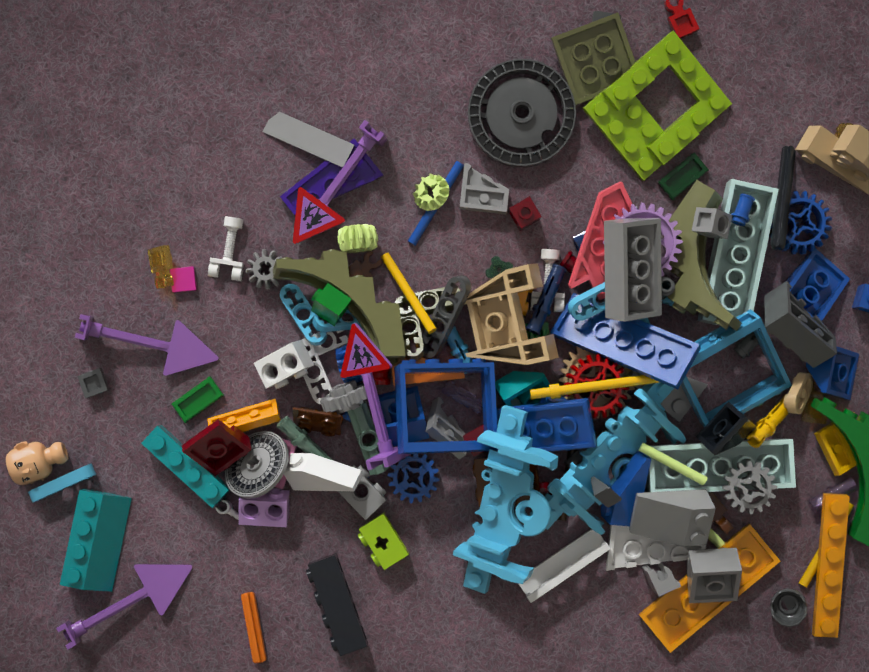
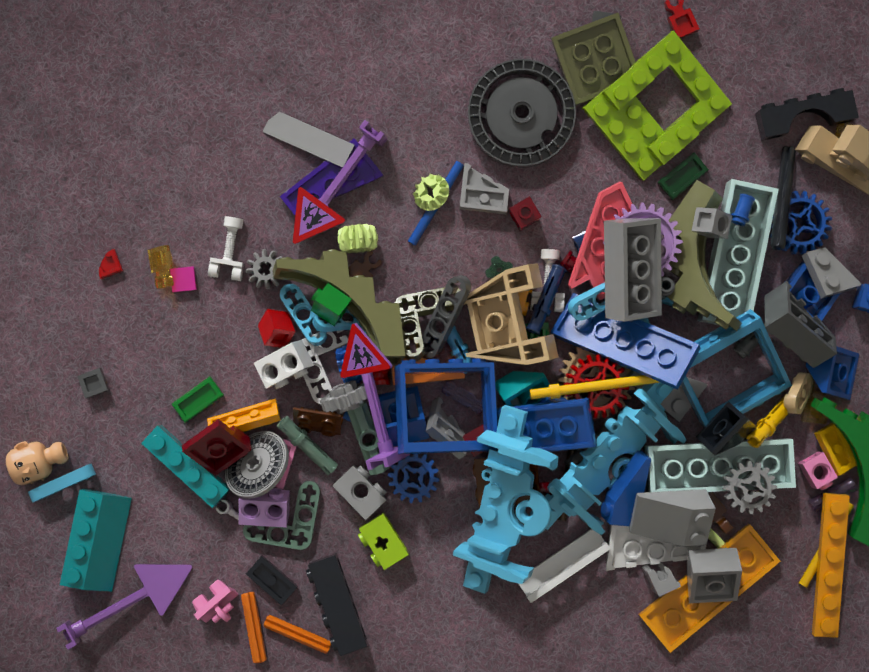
medium lavender piece [75,314,218,376] -> none
white slope [284,453,363,491] -> none
yellow bar [381,253,437,334] -> none
dark grey slope [591,477,622,508] -> none
yellowish green bar [639,442,708,486] -> none
dark grey hair [770,588,807,627] -> none
none -> red tile [99,249,123,279]
none -> bright pink hips [192,580,239,623]
none -> sand green beam [243,481,320,550]
none -> black plate [246,555,298,606]
none -> red panel [258,309,295,348]
none -> orange axle [264,615,331,654]
none -> black arch [755,88,859,141]
none -> bright pink brick [798,451,838,490]
none -> light grey wing [802,247,861,299]

